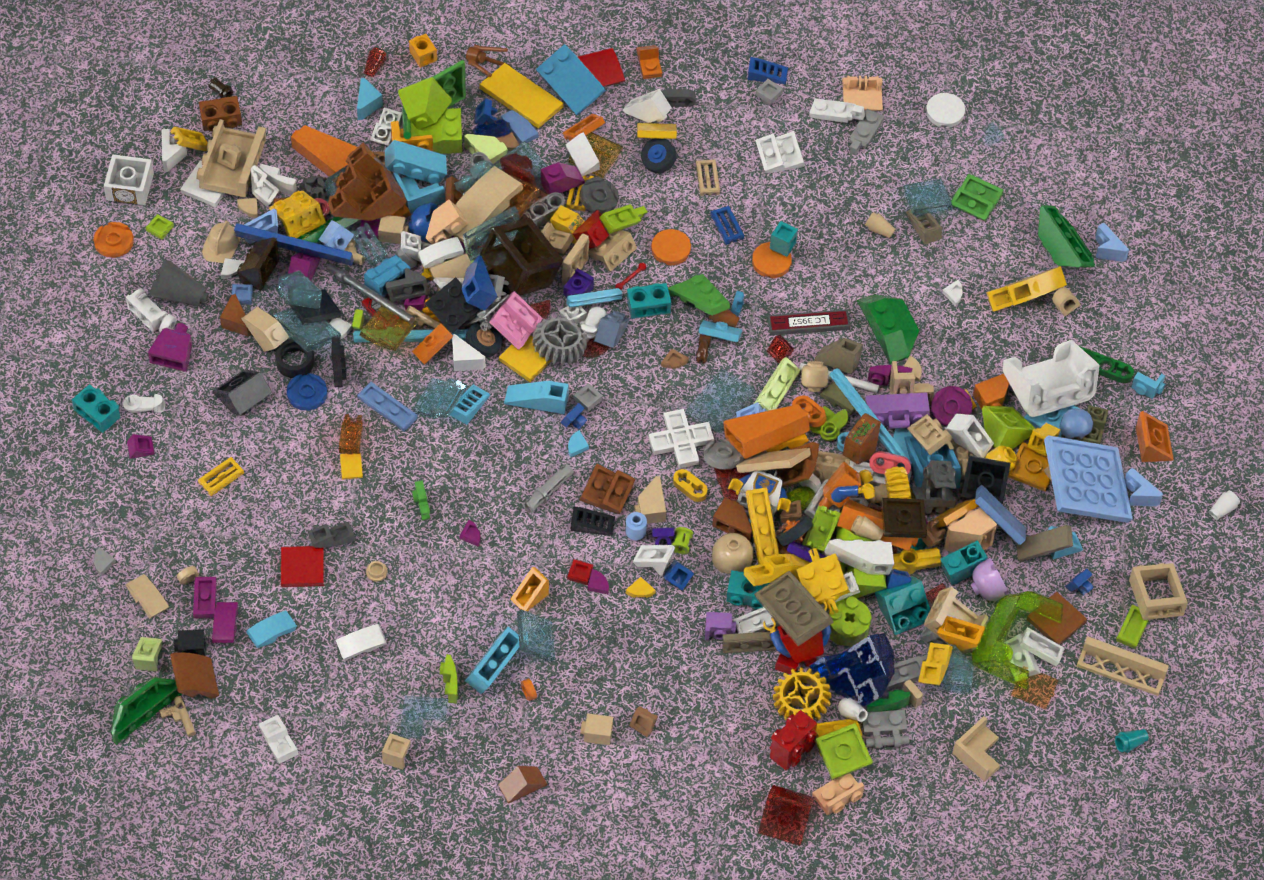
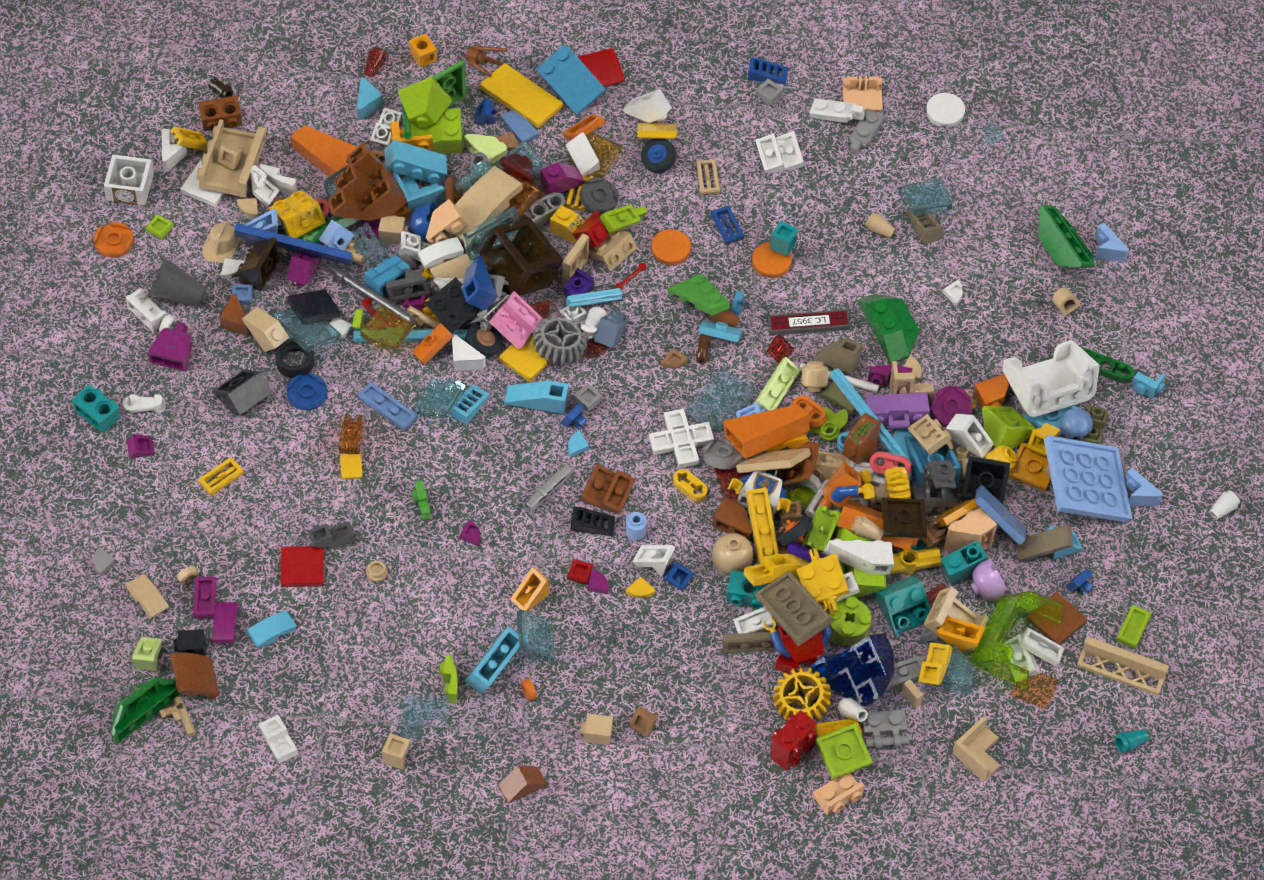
clear light blue slope [278,271,322,309] -> none
dark grey gear [299,174,331,199] -> none
black wing [331,337,347,387] -> none
white slope [336,624,387,660] -> none
clear blue plate [472,119,511,138] -> none
tan bracket [541,222,574,254] -> none
teal brick [627,283,671,319] -> none
tan slope [634,476,666,524] -> none
orange slope [636,45,662,79] -> none
dark purple tile [651,527,674,545] -> none
dark grey beam [662,89,696,107] -> none
lime bush [671,527,693,554] -> none
medium lavender brick [705,612,736,640] -> none
clear red slope [758,785,815,846] -> none
green slope [866,690,910,712] -> none
blue slope [886,569,912,589] -> none
bright green slope [950,173,1004,221] -> none
yellow slope [986,266,1067,312] -> none
tan window [1129,563,1188,620] -> none
orange slope [1136,411,1174,462] -> none

